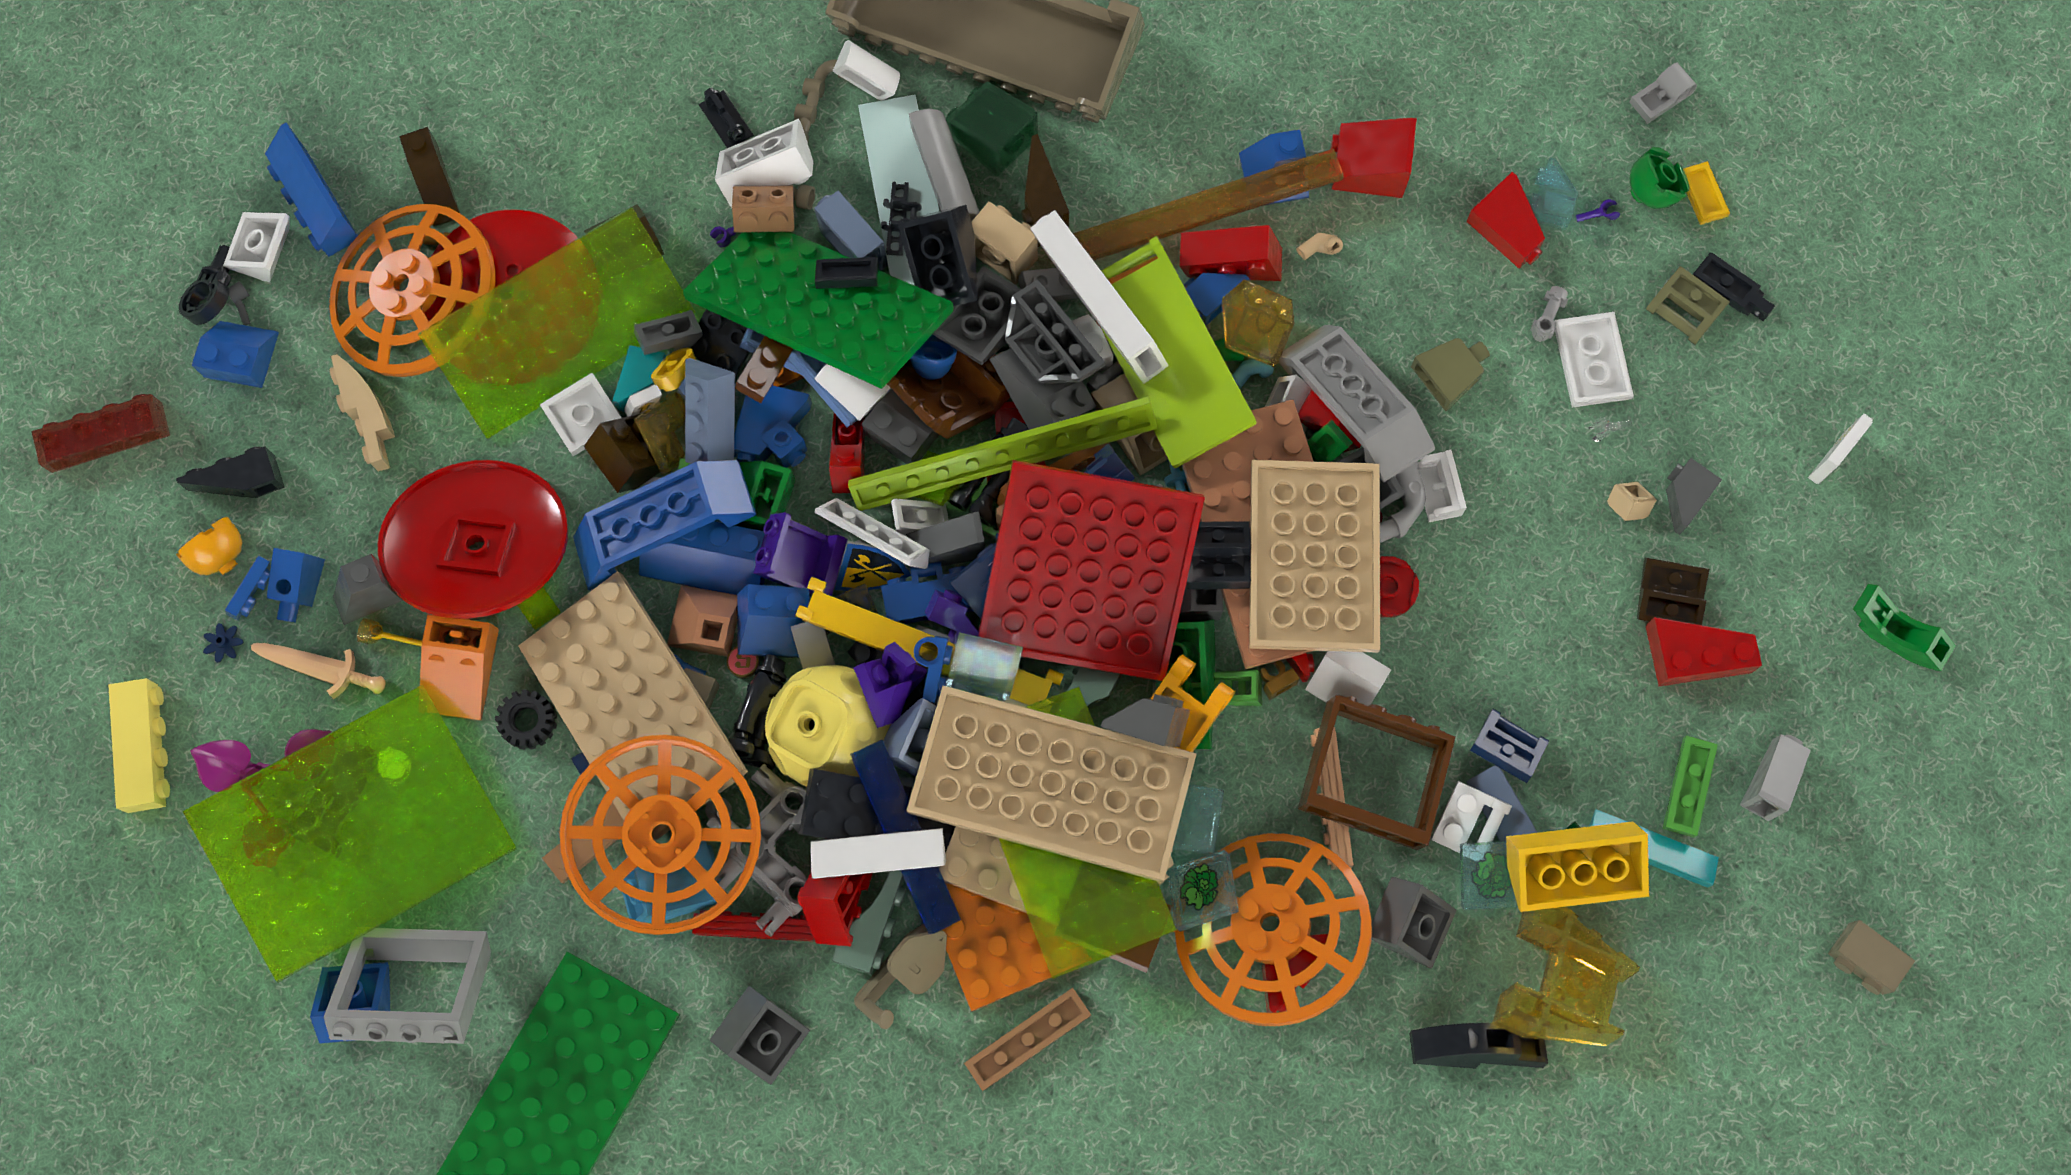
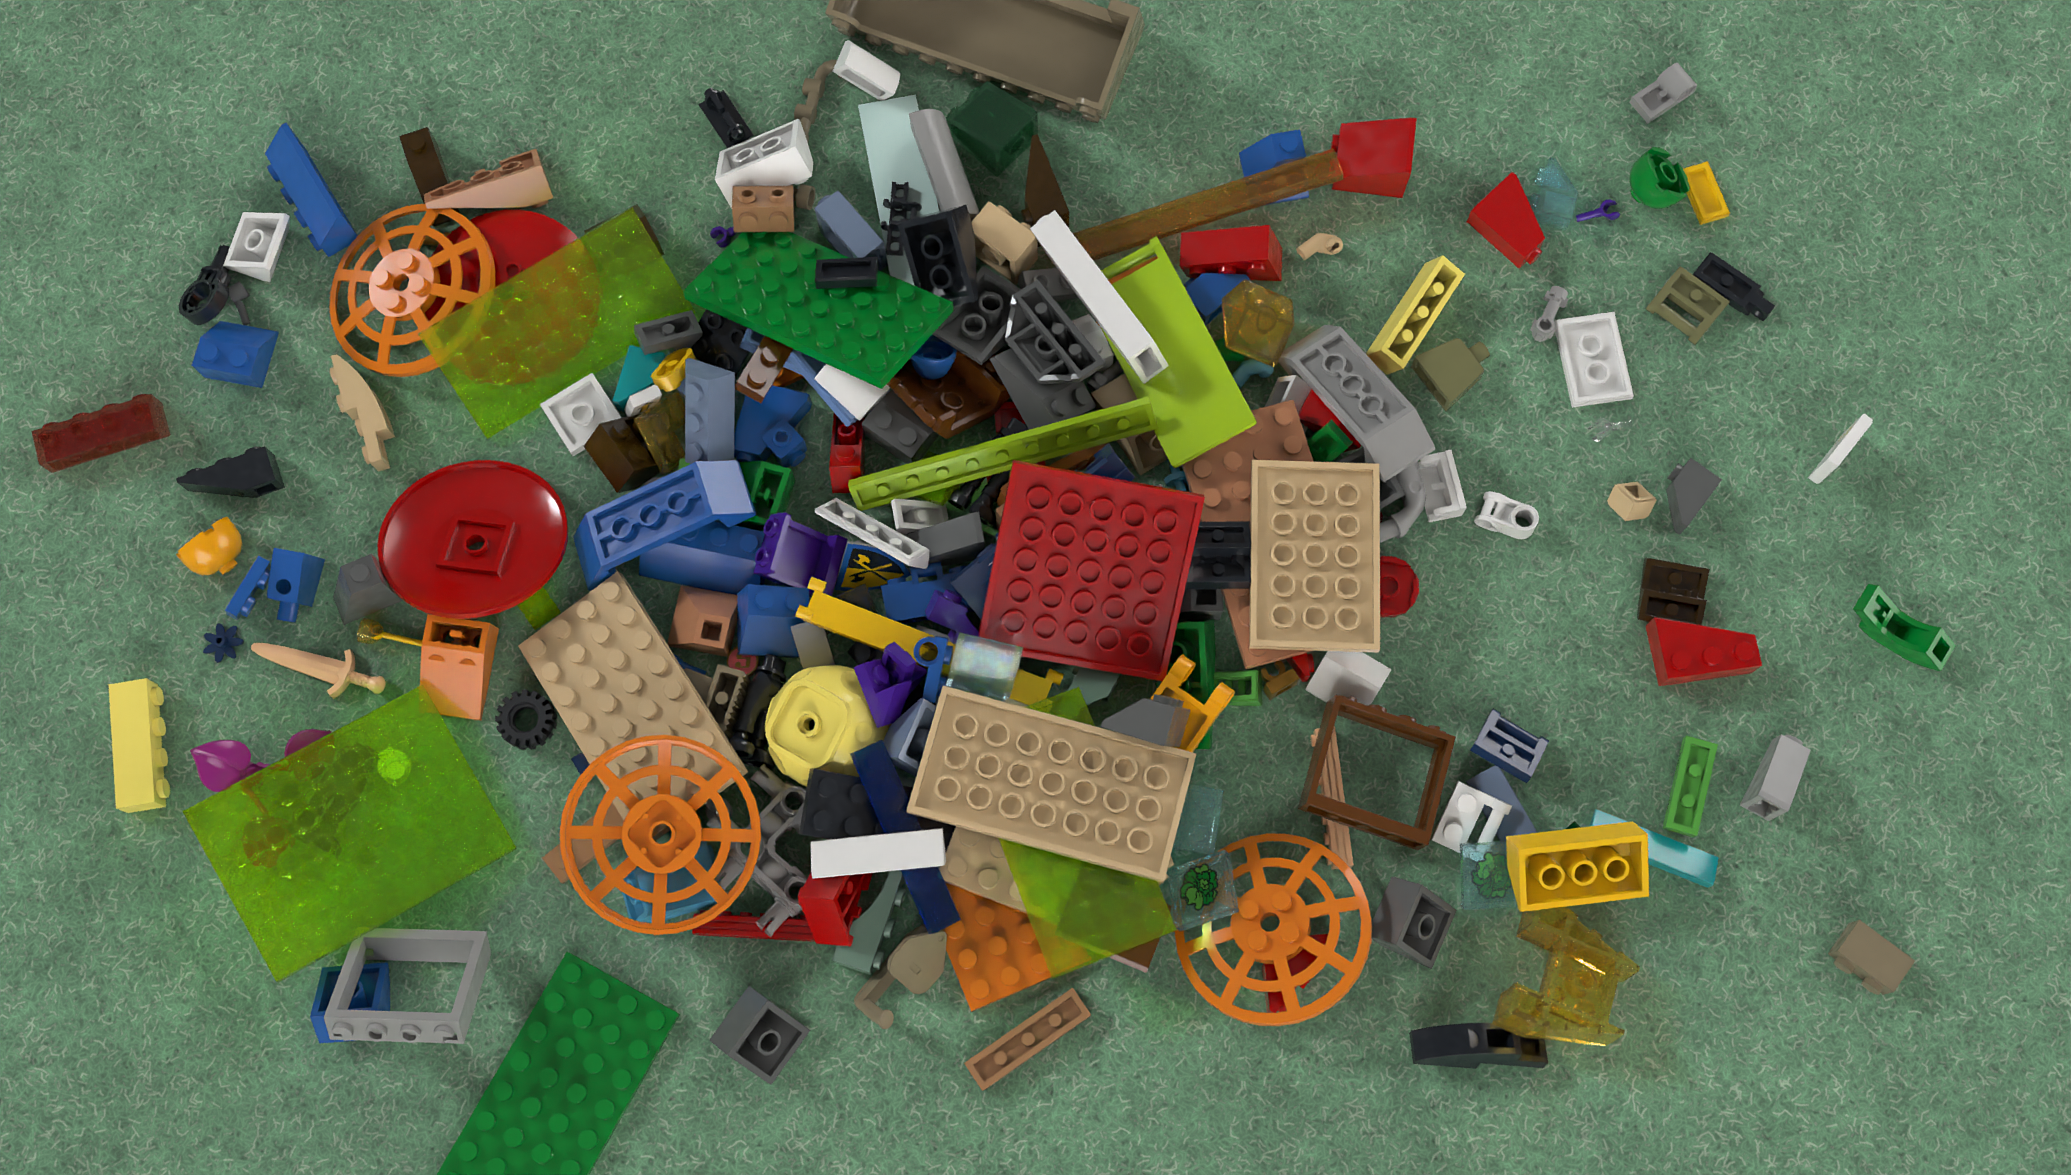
none -> nougat wedge [424,149,553,209]
none -> dark tan brick [705,665,752,739]
none -> light yellow brick [1366,255,1465,375]
none -> white piece [1474,491,1539,539]

